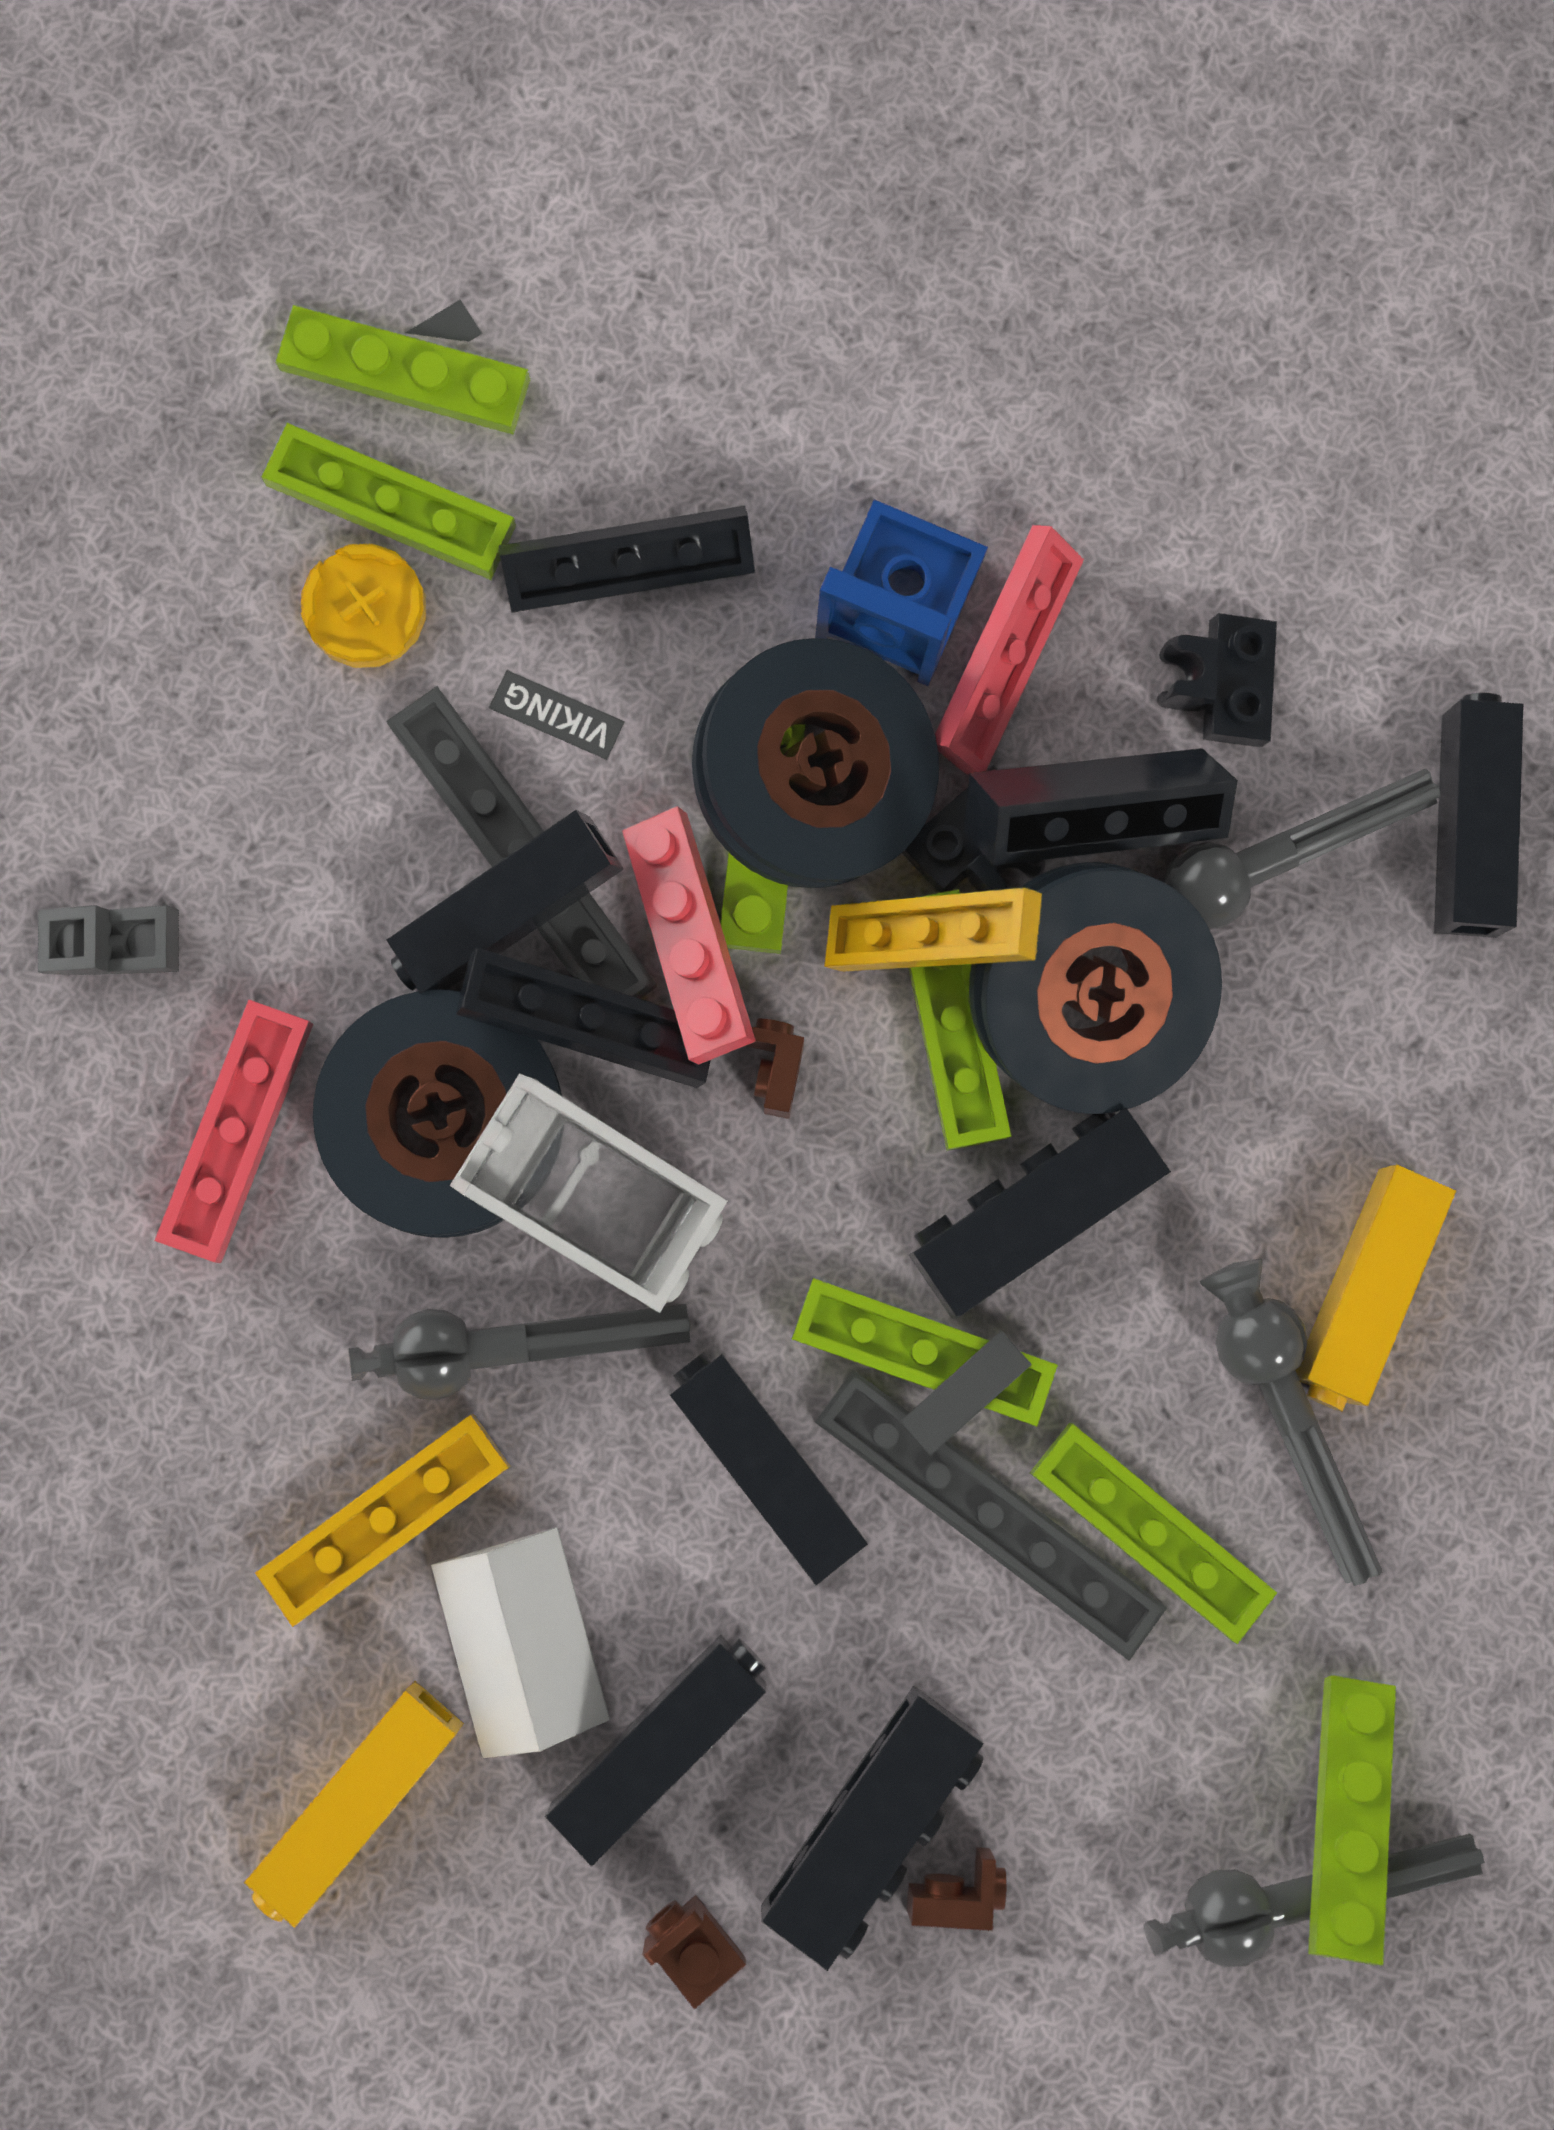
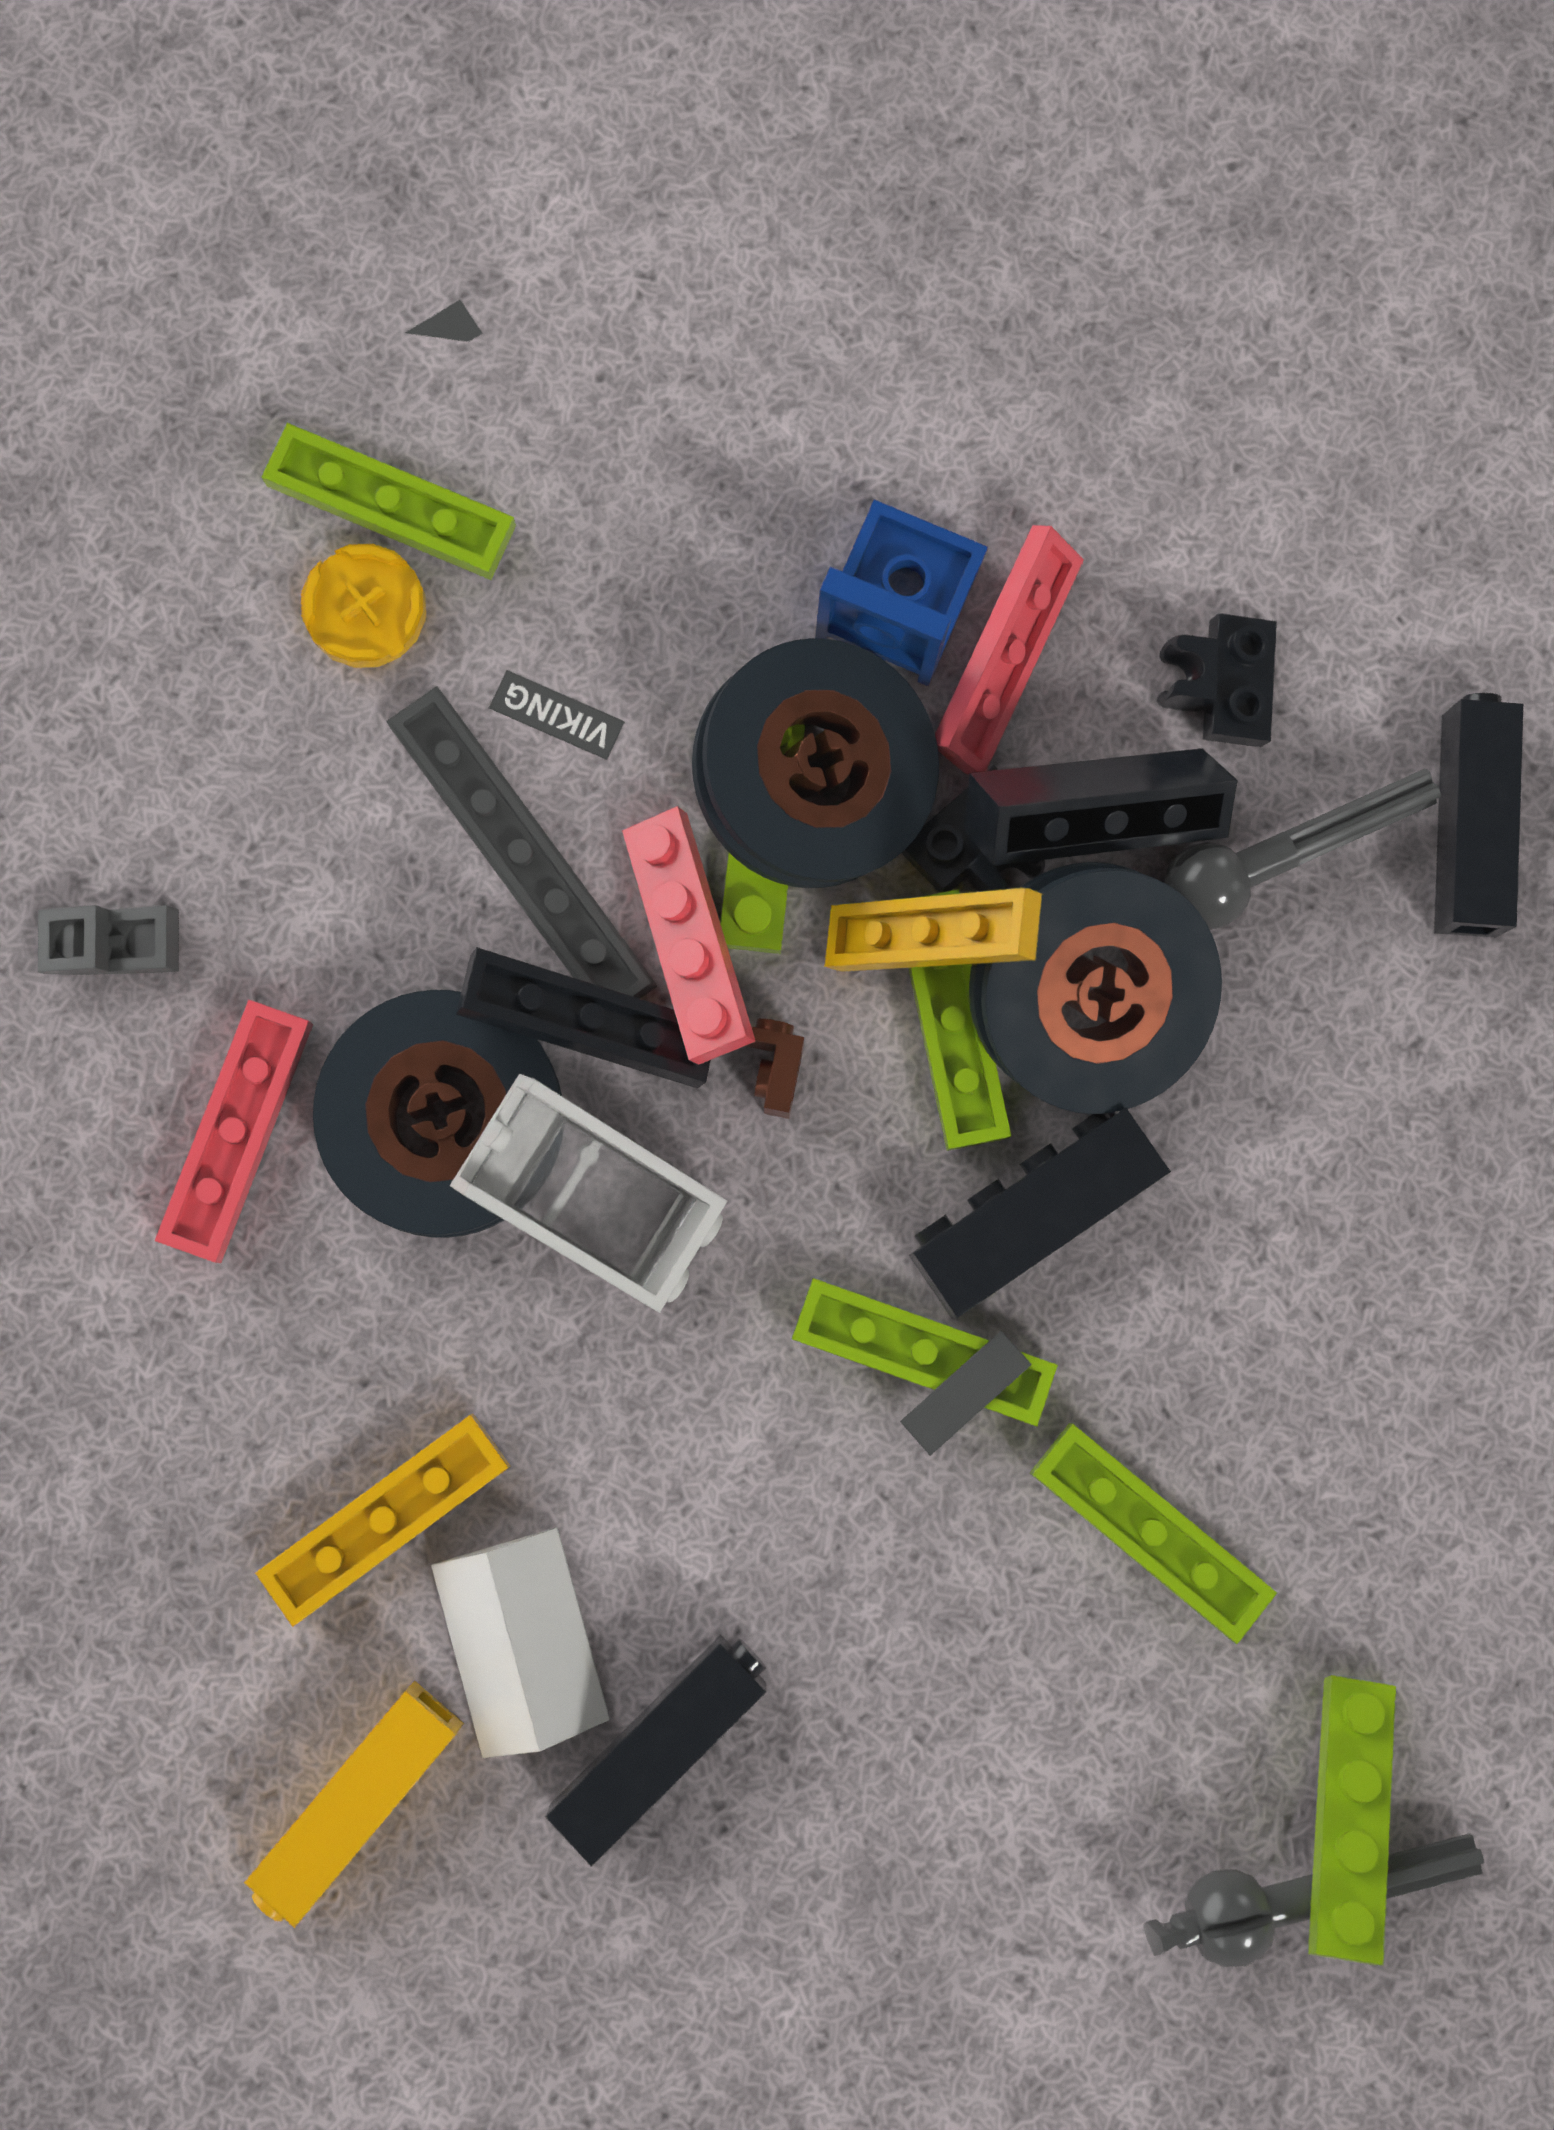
lime plate [276,305,531,435] -> none
dark grey piece [348,1304,691,1400] -> none
black brick [386,810,624,994] -> none
black plate [499,505,755,613] -> none
copper bracket [642,1895,746,2010] -> none
black brick [670,1352,868,1586] -> none
black brick [761,1685,984,1971] -> none
dark grey tile [815,1370,1167,1661] -> none
copper bracket [907,1847,1007,1931] -> none
dark grey piece [1200,1259,1382,1586] -> none
yellow brick [1296,1164,1456,1412] -> none

